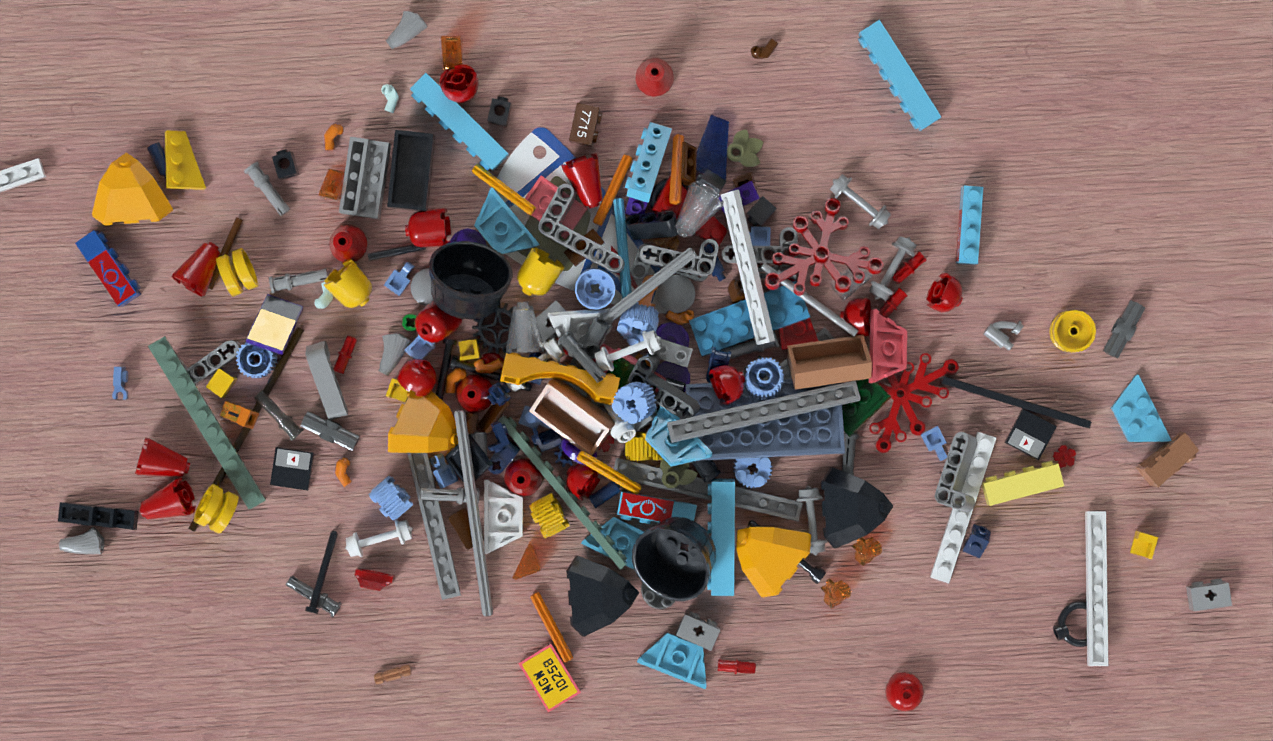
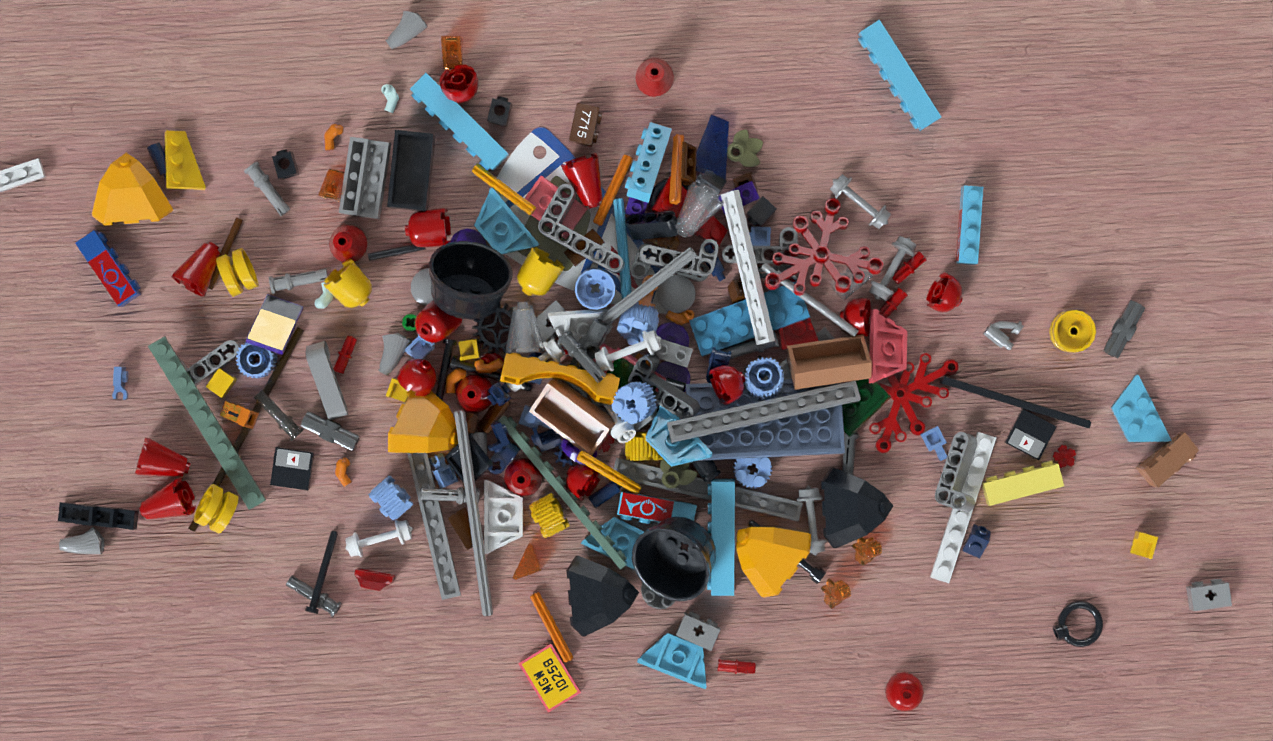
nougat axle [374,665,412,684] -> none
medium blue plate [384,262,415,296] -> none
reddish brown arm [751,38,778,59] -> none
white plate [1085,511,1108,666] -> none

